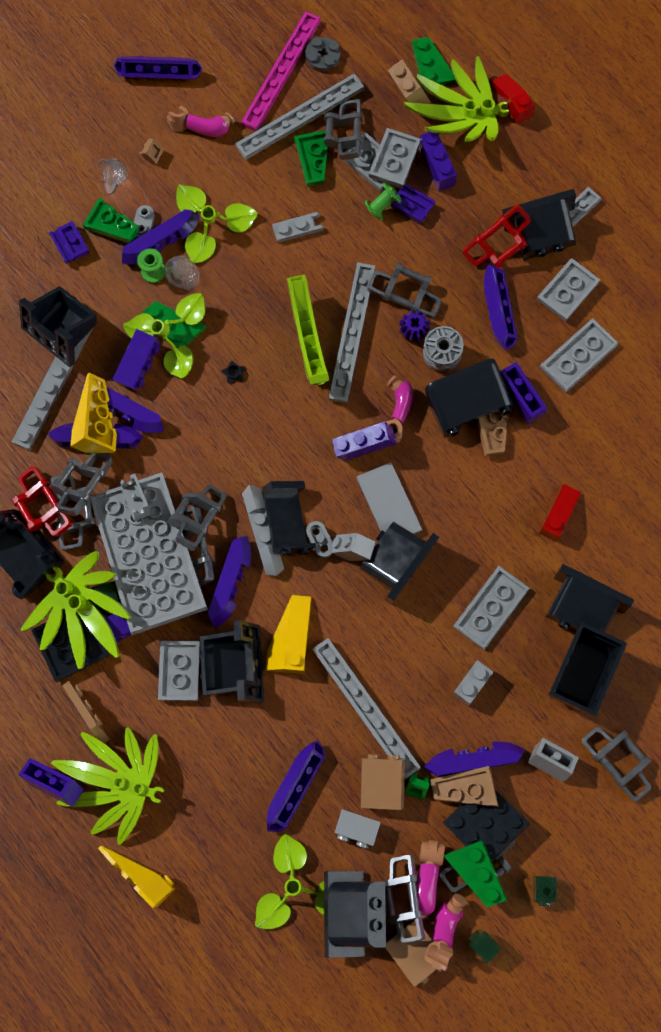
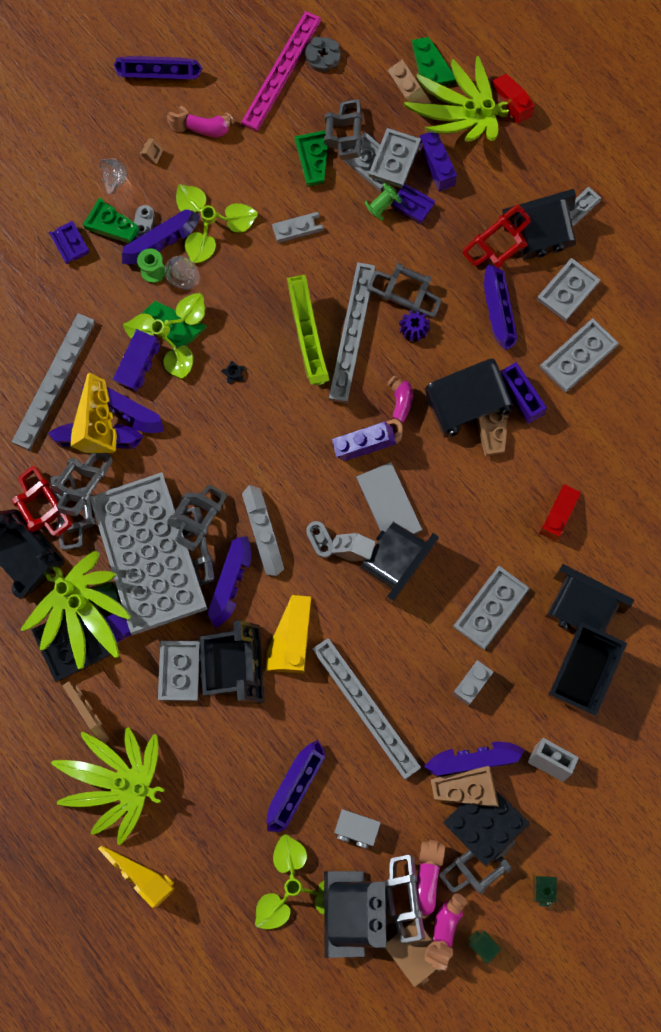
dark purple brick [18,758,84,807] -> none
black windscreen [19,286,97,367] -> none
light grey hinge [120,474,152,522] -> none
light grey plate [235,74,364,160] -> none
black panel [262,481,316,556] -> none
medium nougat brick [361,754,405,810] -> none
green tile [405,773,430,800] -> none
light grey wheel [423,326,464,373] -> none
green wing [444,840,507,907] -> none
flat silver bar [582,727,651,802] -> none

